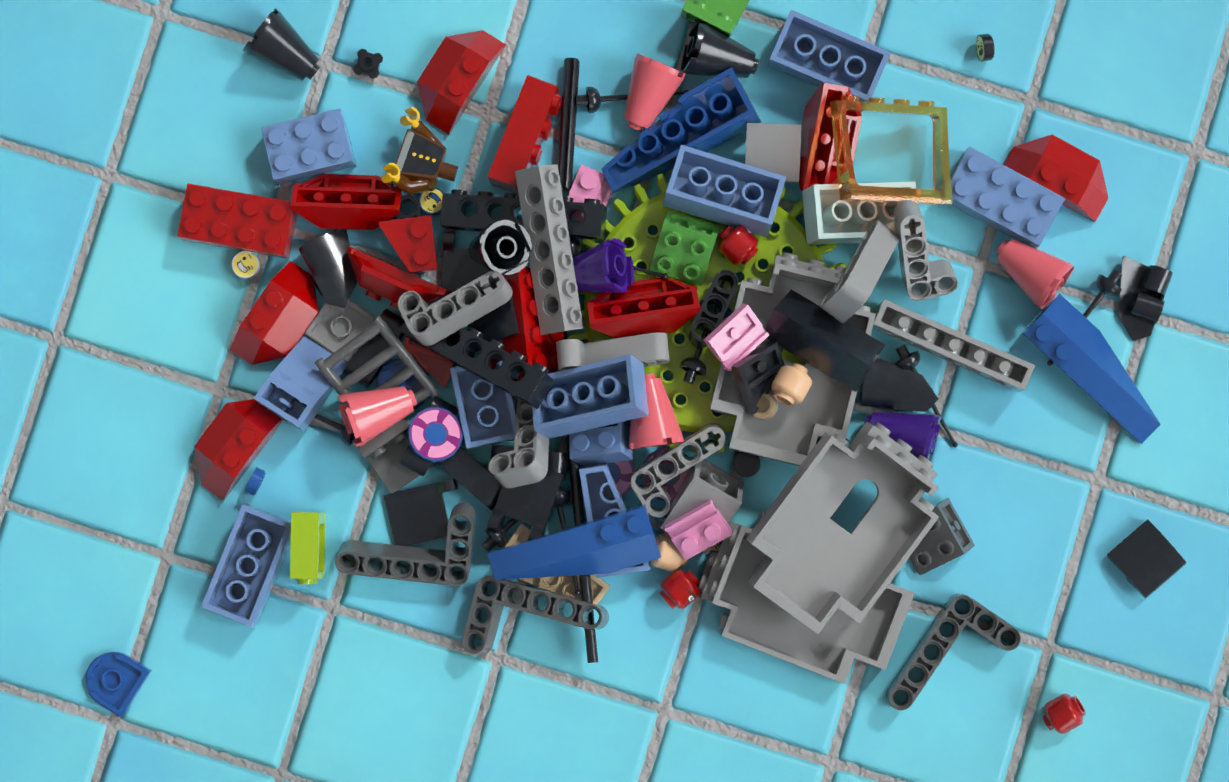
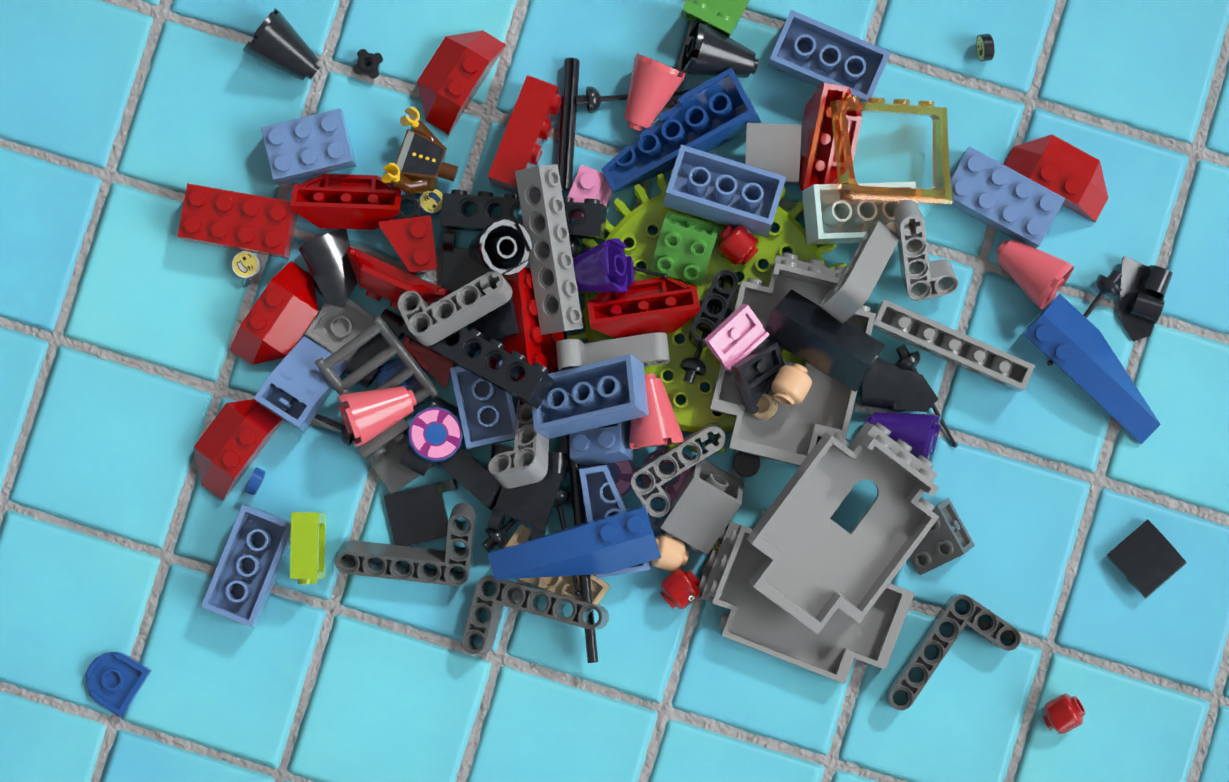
bright pink plate [664,499,733,560] -> none

